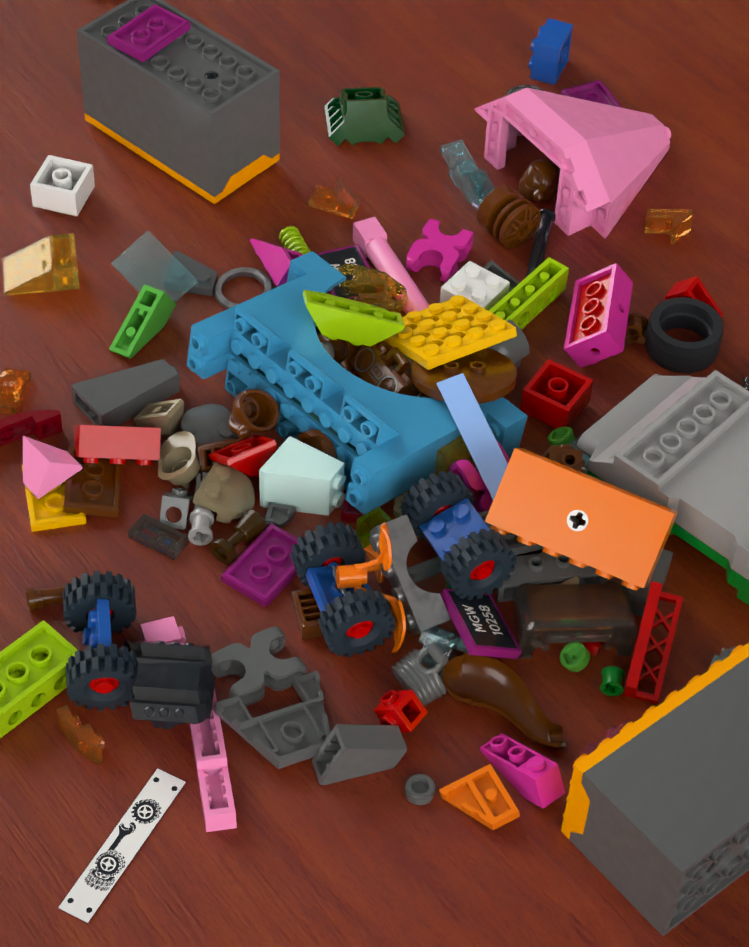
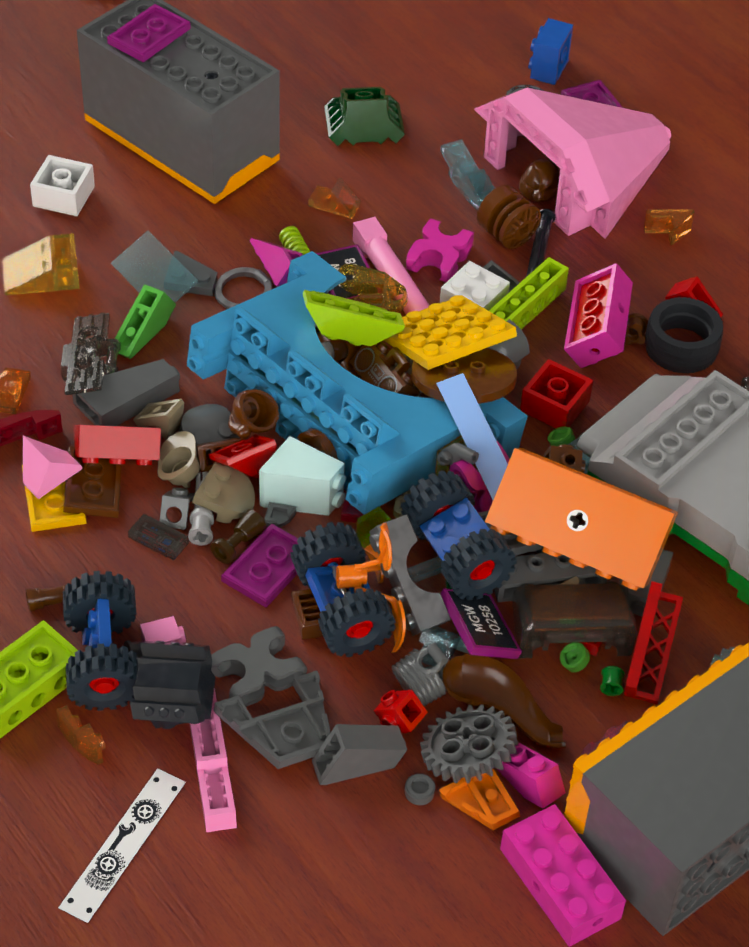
none -> clear smoke piece [61,312,121,395]
none -> dark grey gear [420,705,518,783]
none -> dark grey arm [437,443,479,466]
none -> dark pink brick [500,804,626,947]

